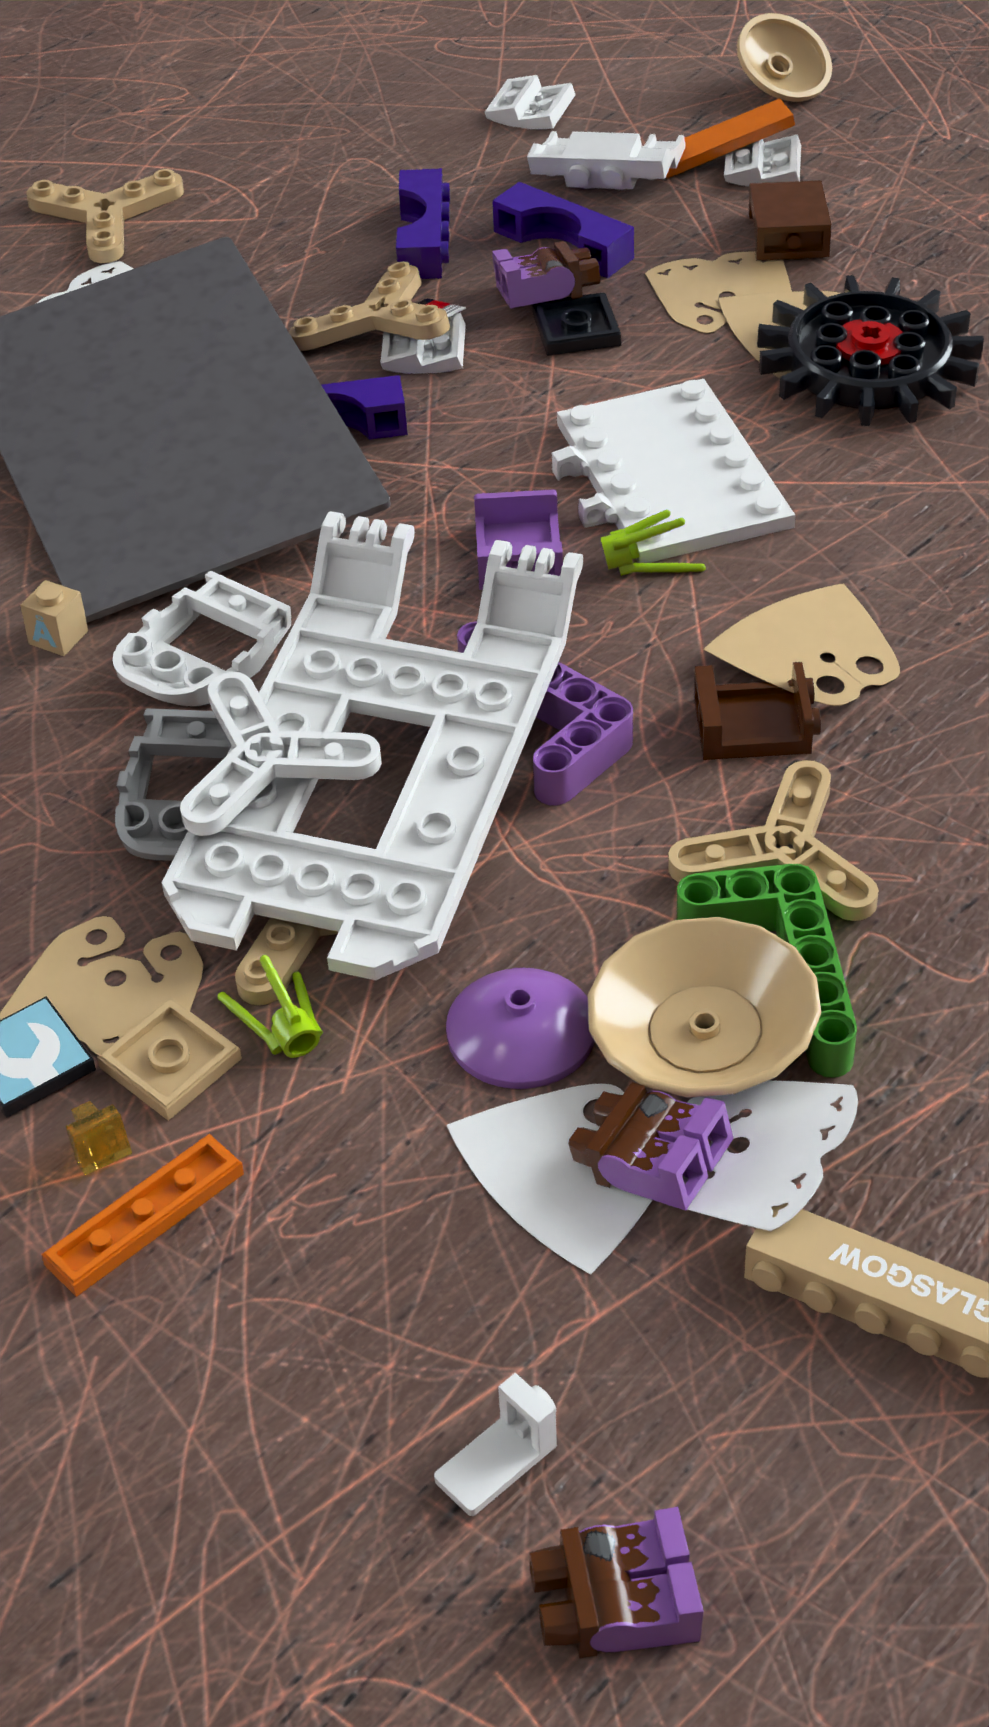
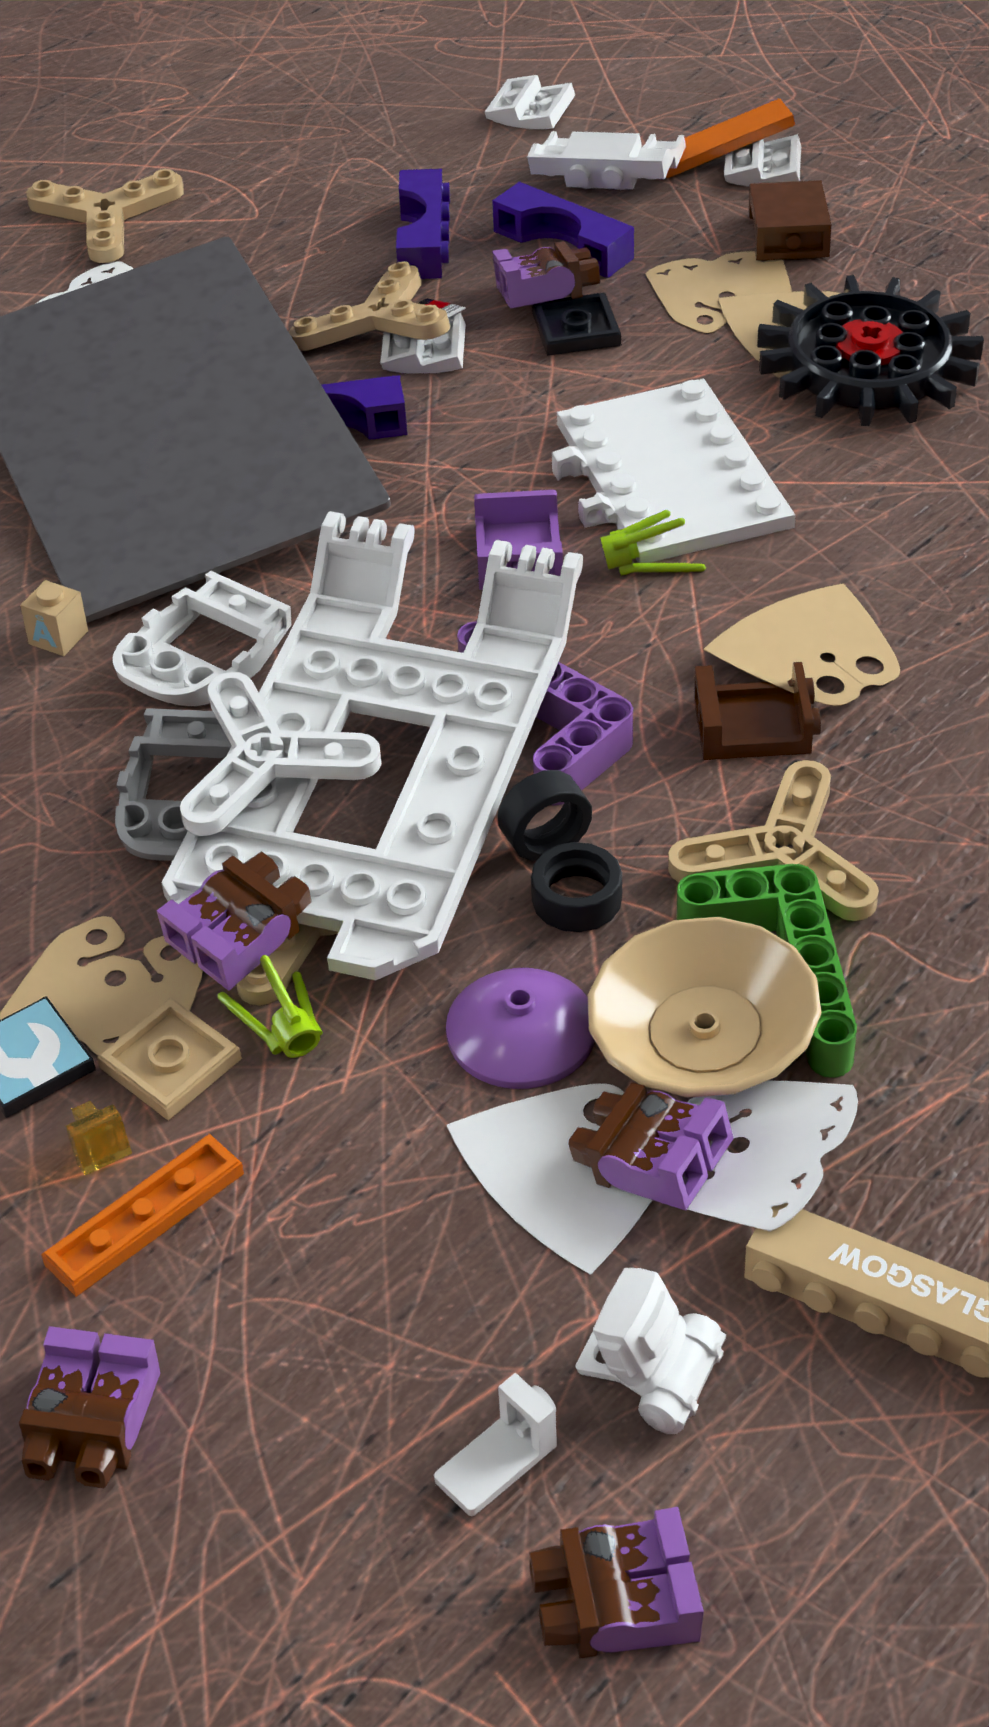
tan dish [737,13,832,102] -> none
none -> hips [19,1326,160,1489]
none -> hips [157,851,312,991]
none -> black tyre [498,770,592,861]
none -> black tyre [531,842,622,932]
none -> white piece [576,1268,726,1434]

